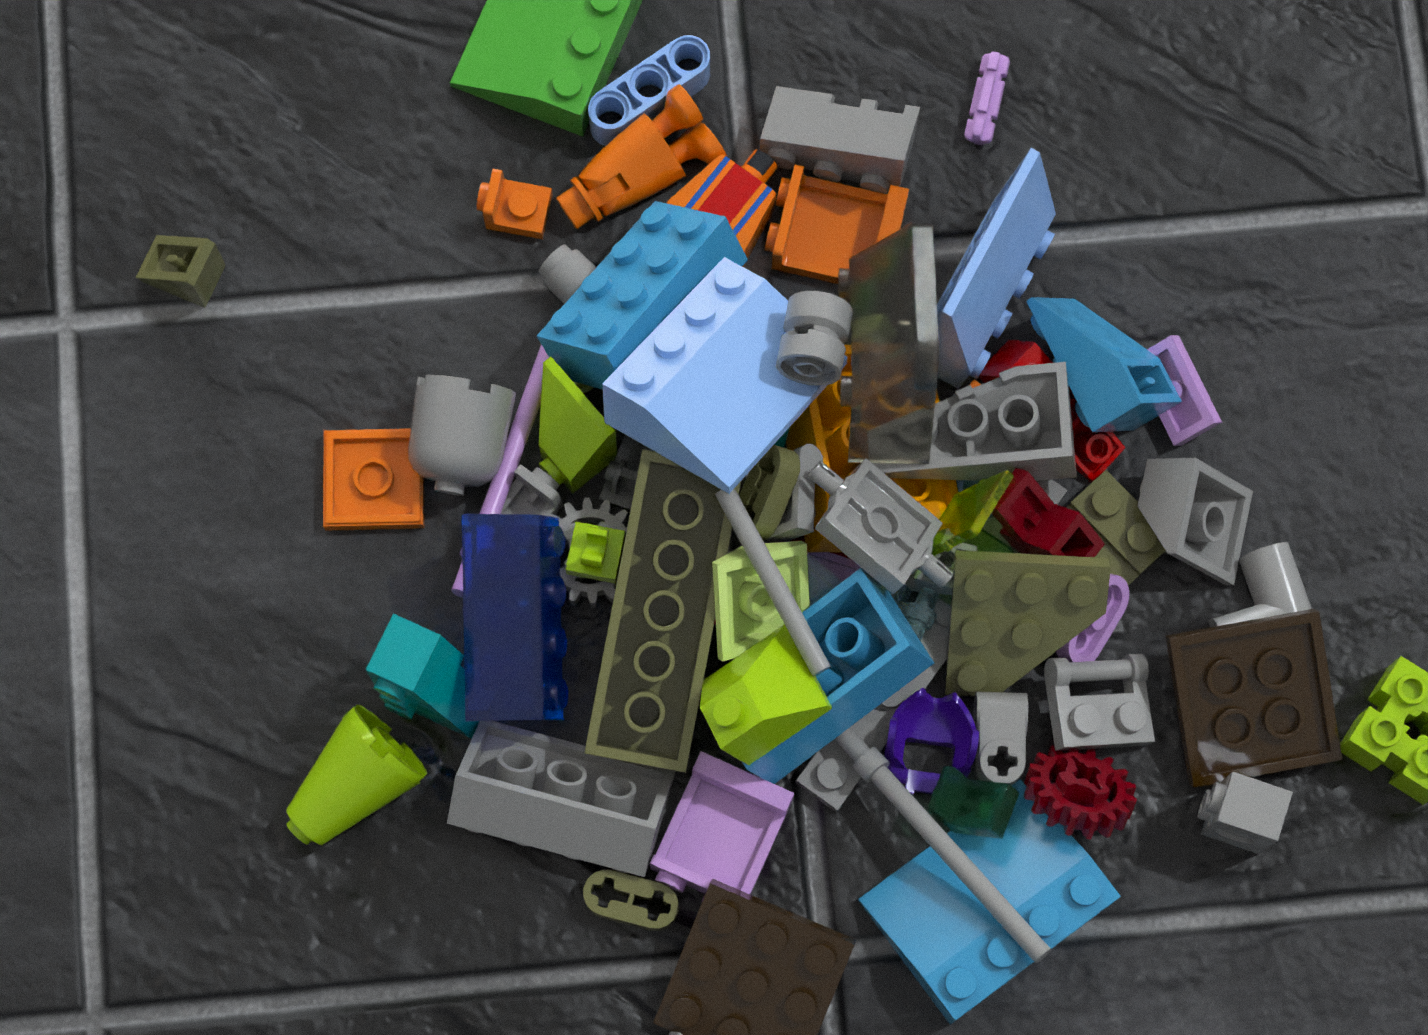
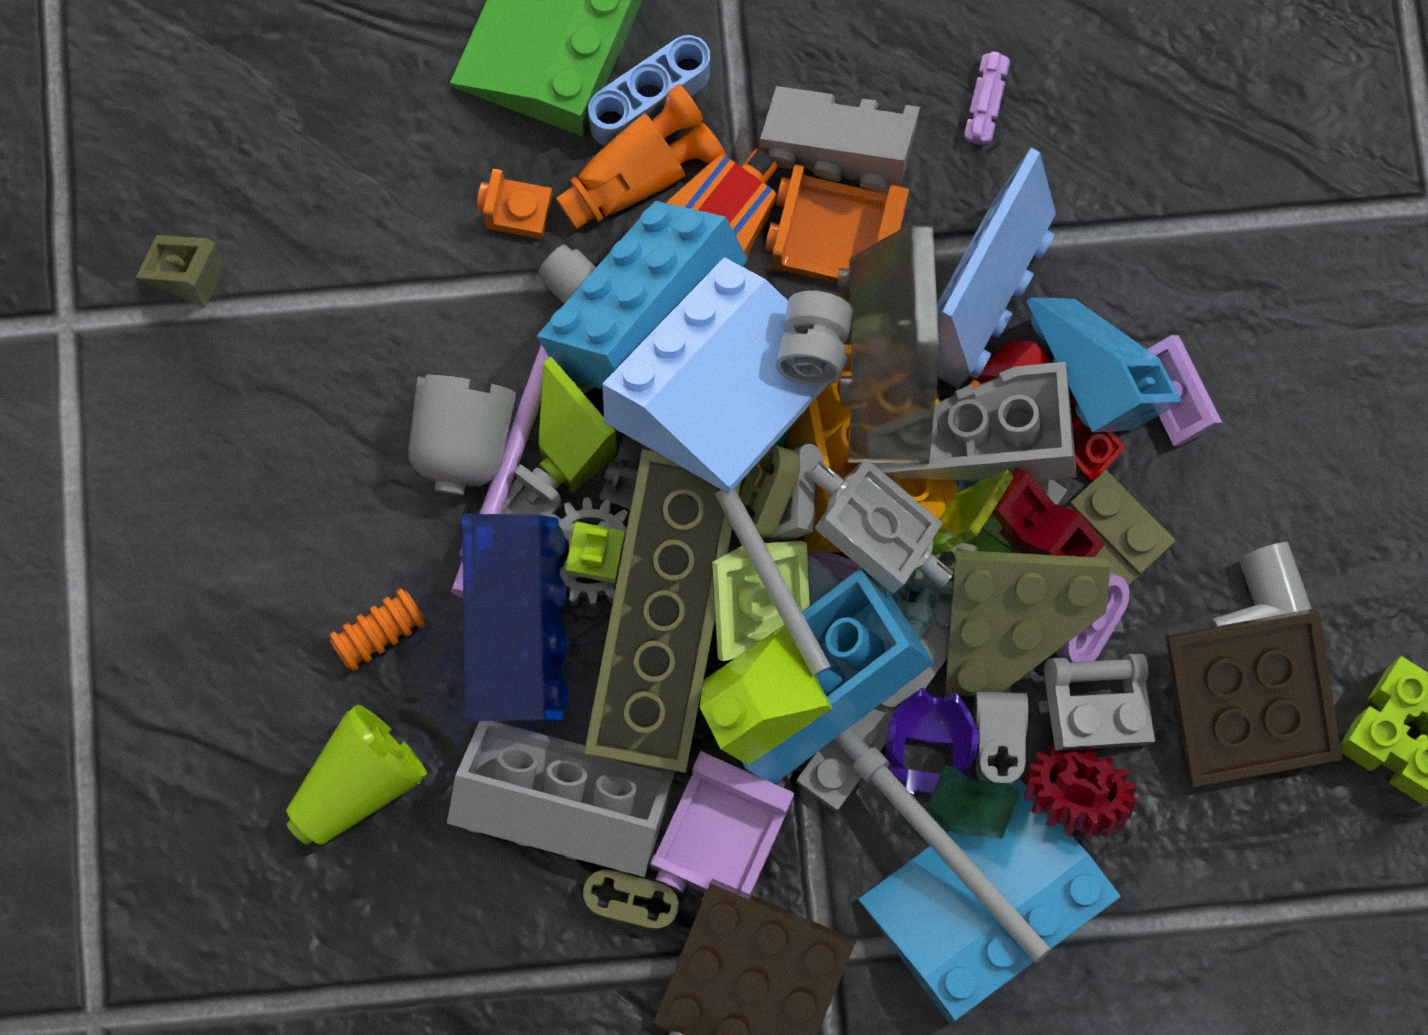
orange tile [323,428,424,531] -> none
teal wedge [366,613,498,739] -> none
light grey slope [1138,458,1253,585] -> none
light grey brick [1197,772,1293,854] -> none
none -> orange piece [329,588,425,671]

